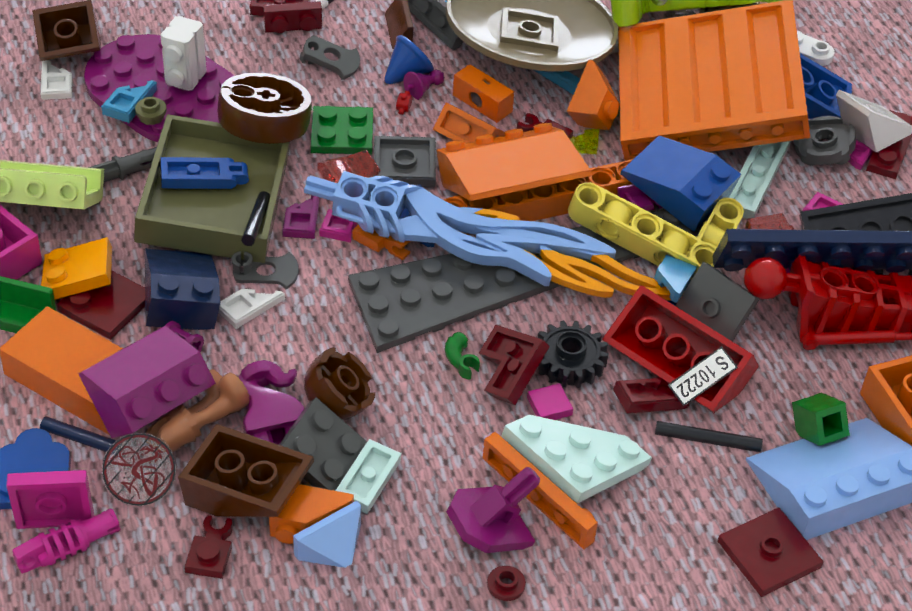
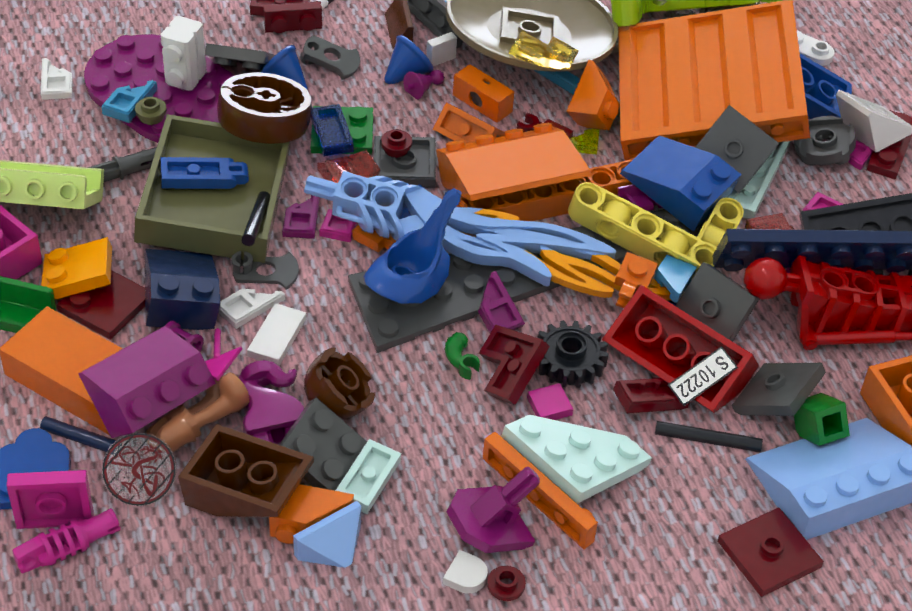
reddish brown slope [32,0,101,61] -> none
dark red plate [184,515,232,579] -> none
red piece [396,91,412,115] -> none
none -> dark grey plate [205,43,275,71]
none -> dark pink piece [205,328,242,381]
none -> white tile [247,303,306,366]
none -> blue hat [260,45,308,90]
none -> clear blue tile [311,104,354,157]
none -> blue hat [363,188,462,304]
none -> dark red plate [381,129,412,158]
none -> white tile [426,32,457,66]
none -> white tile [443,550,488,593]
none -> magenta tile [478,271,525,333]
none -> clear yellow slope [509,30,579,69]
none -> orange plate [614,252,658,308]
none -> dark grey plate [695,105,779,194]
none -> dark grey plate [732,363,826,416]

